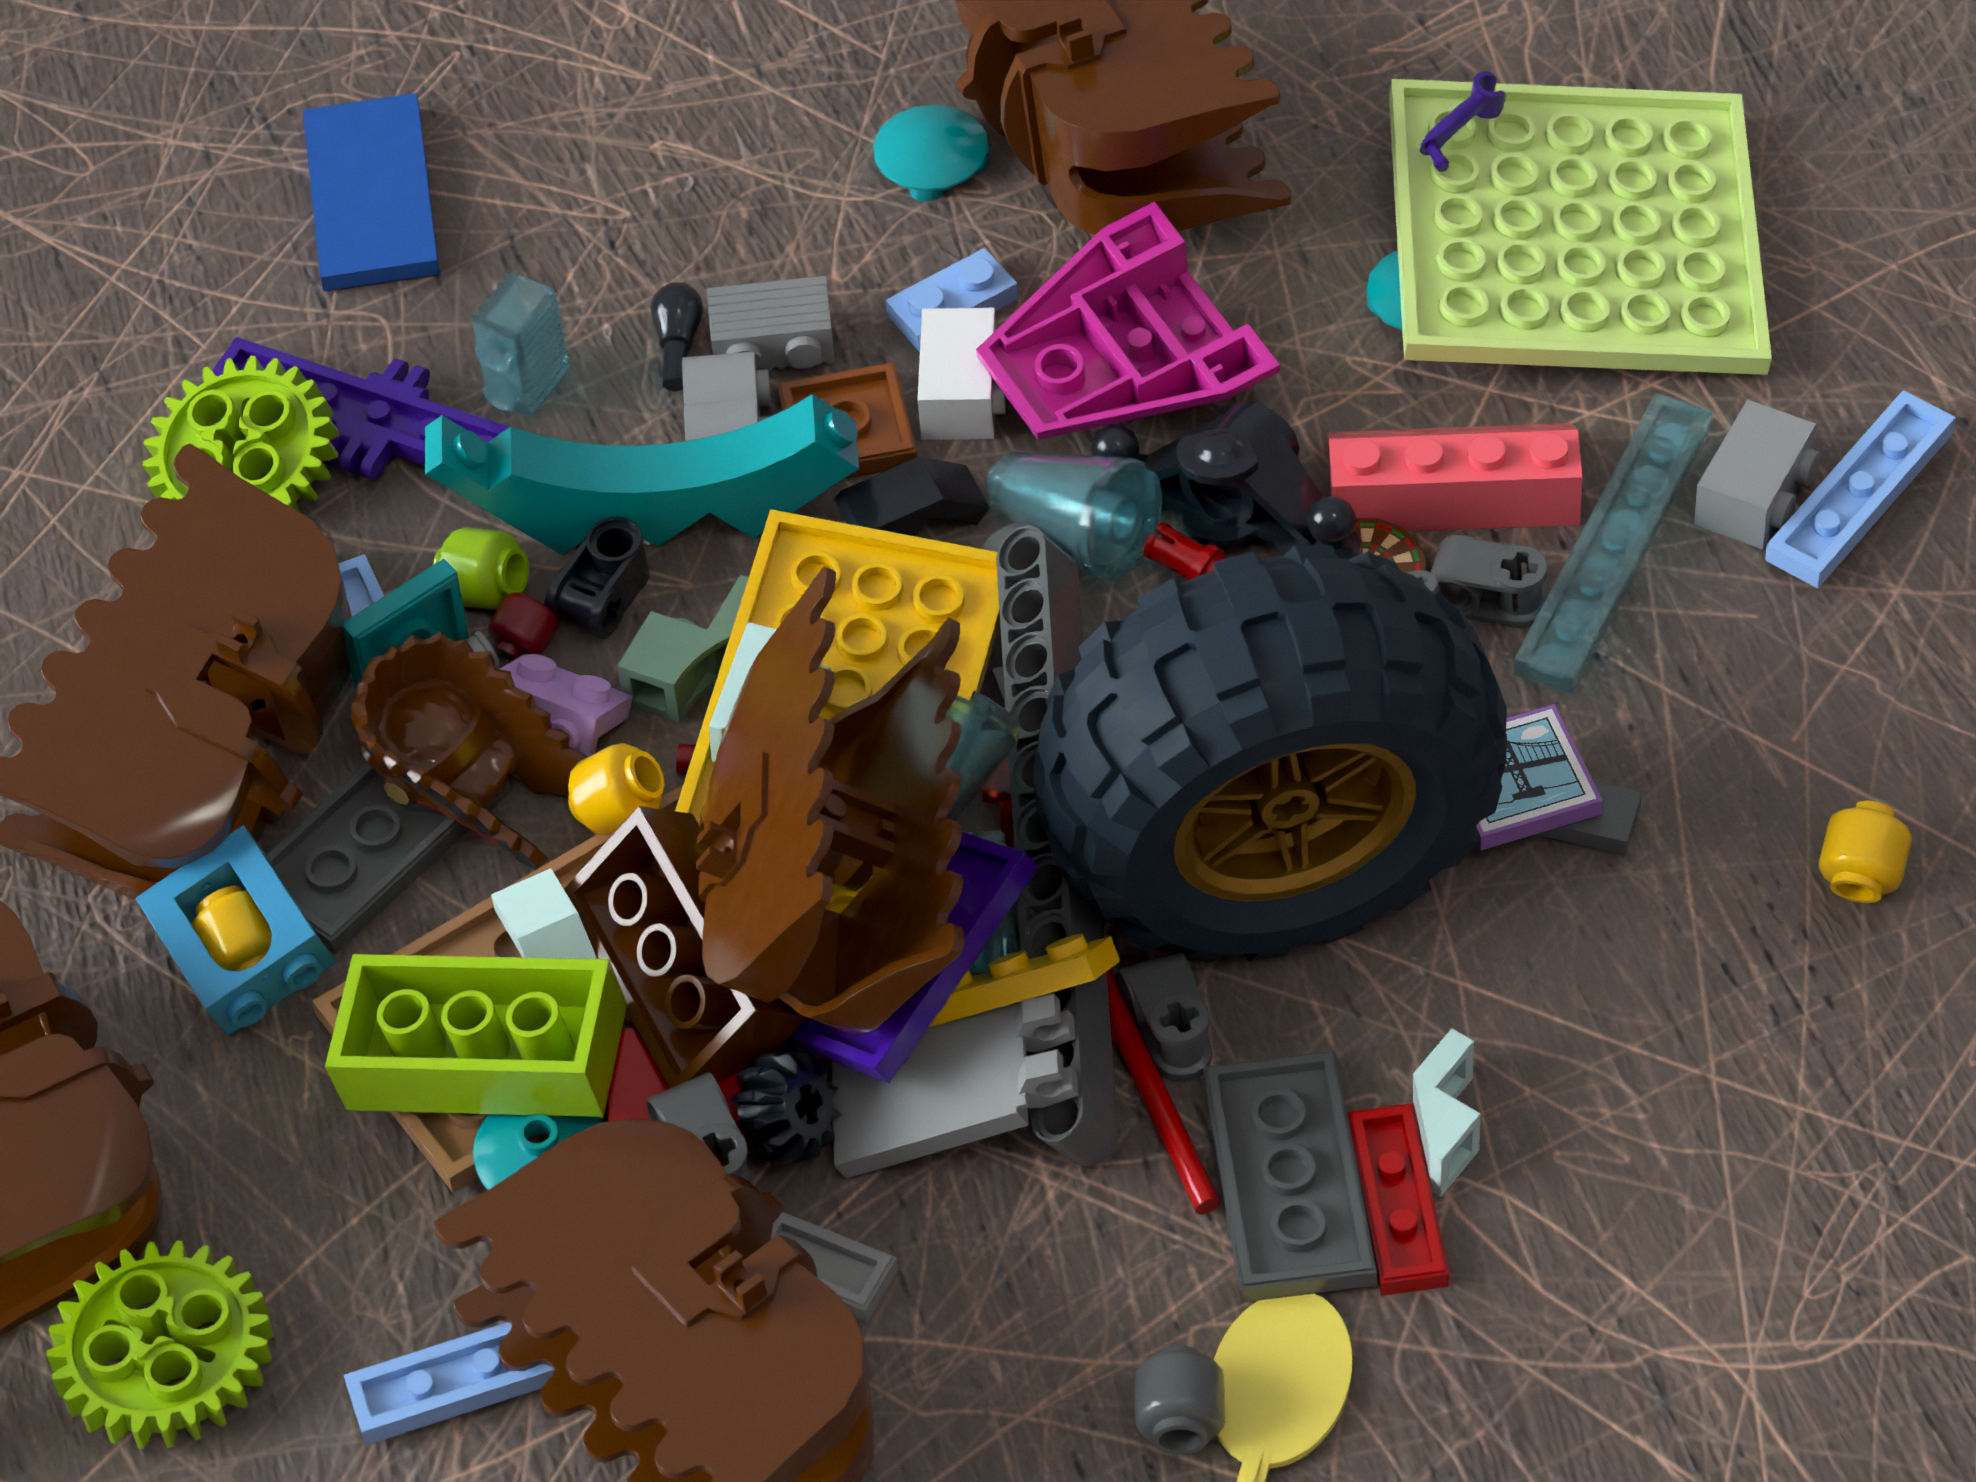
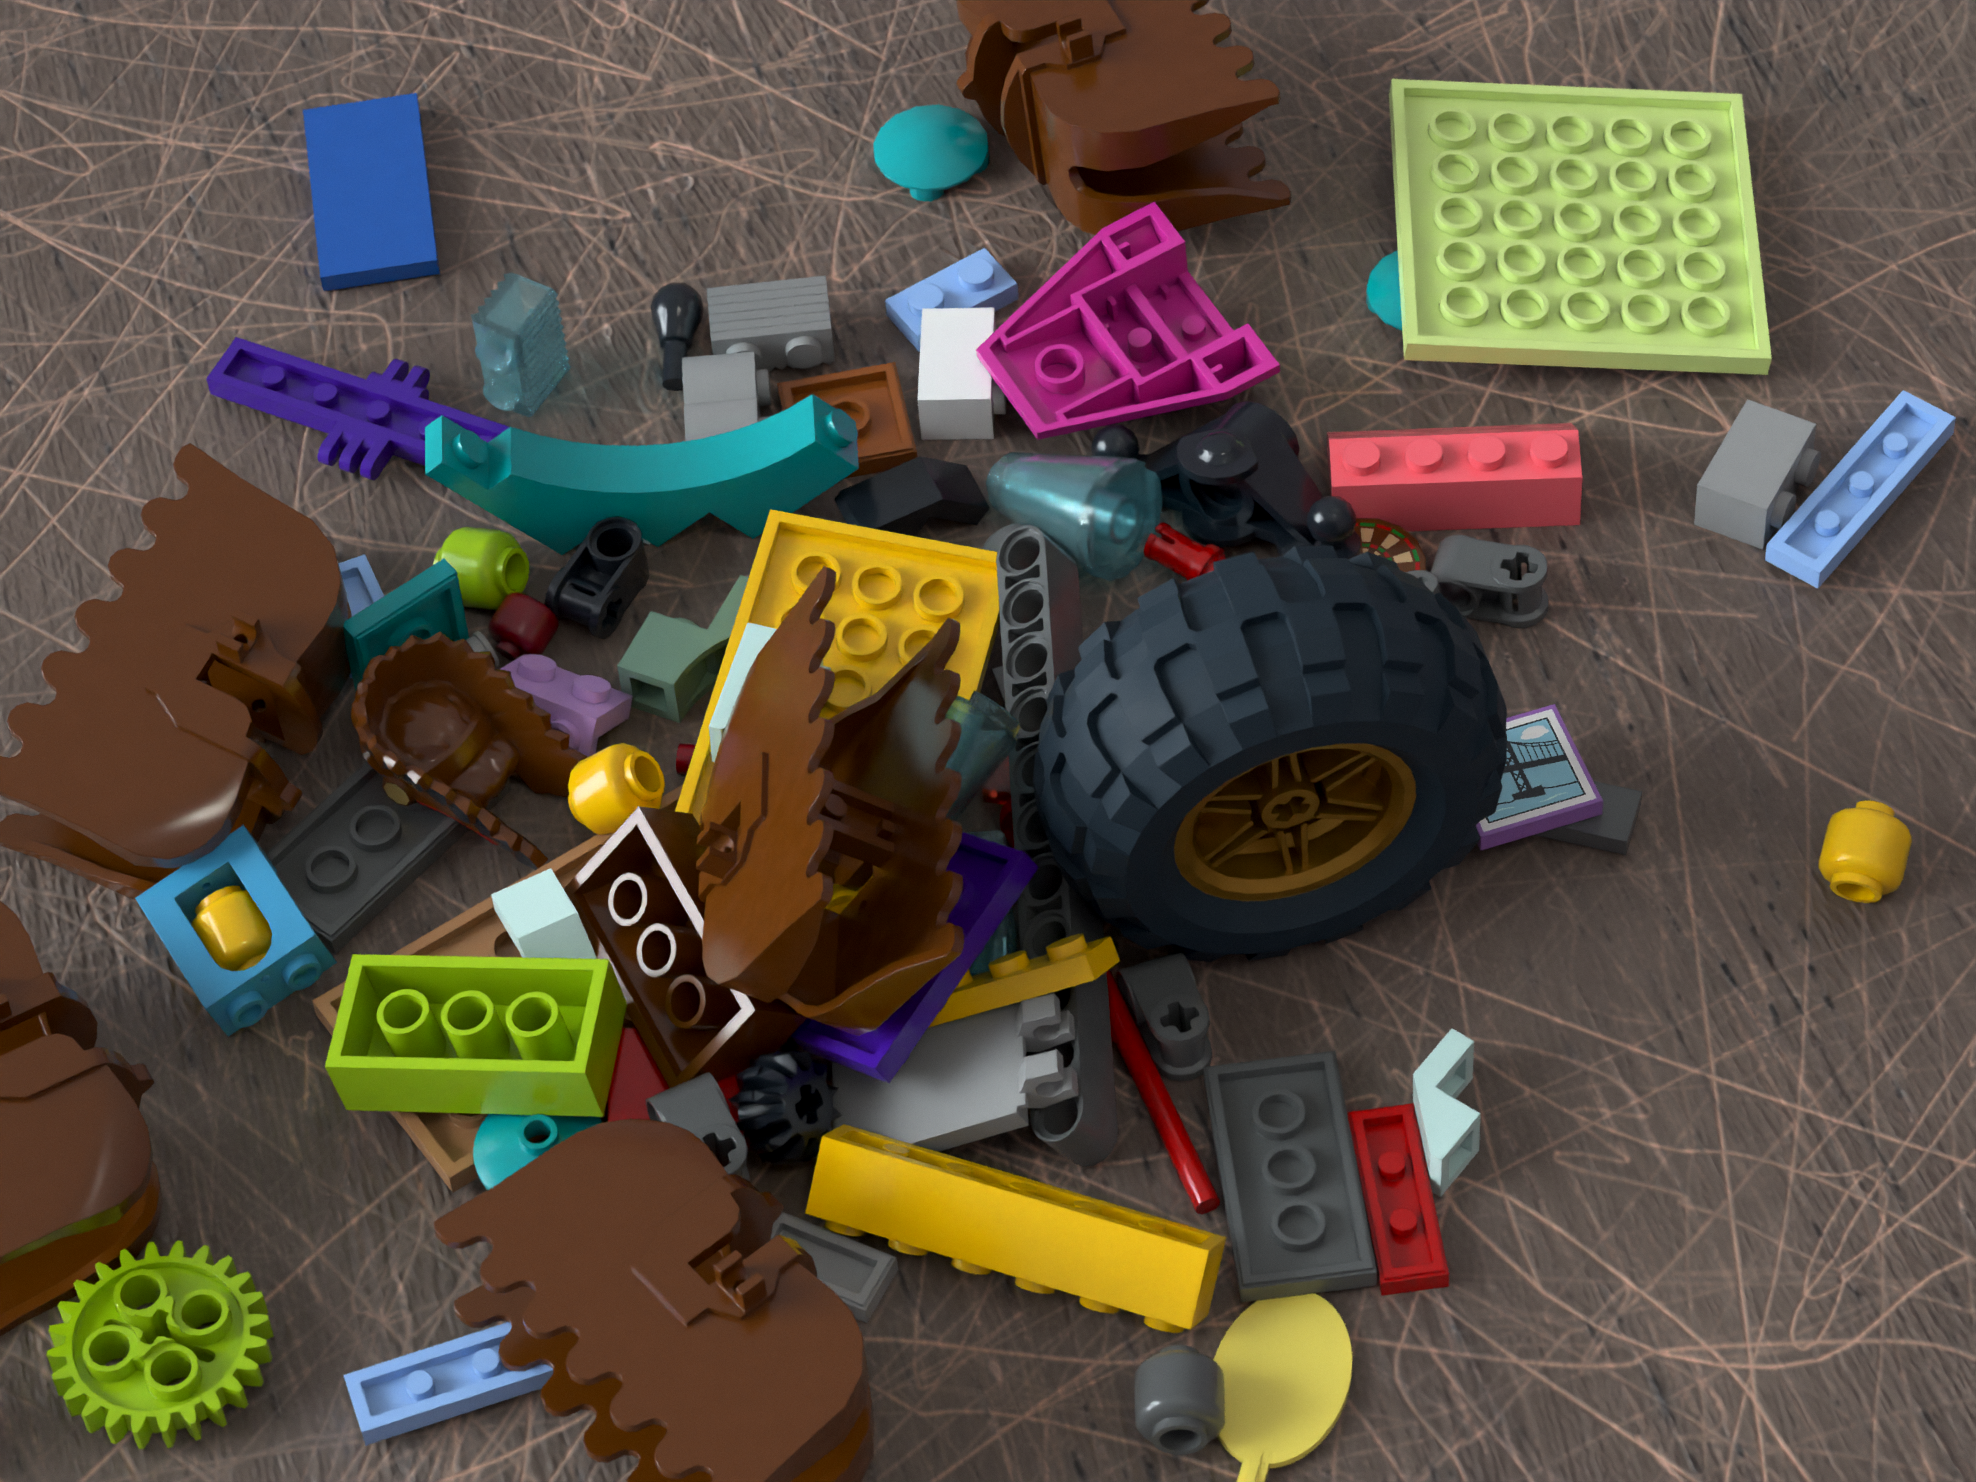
lime gear [142,356,339,512] -> none
dark purple piece [1419,71,1506,172] -> none
clear light blue plate [1514,393,1713,695] -> none
none -> yellow brick [805,1124,1226,1333]

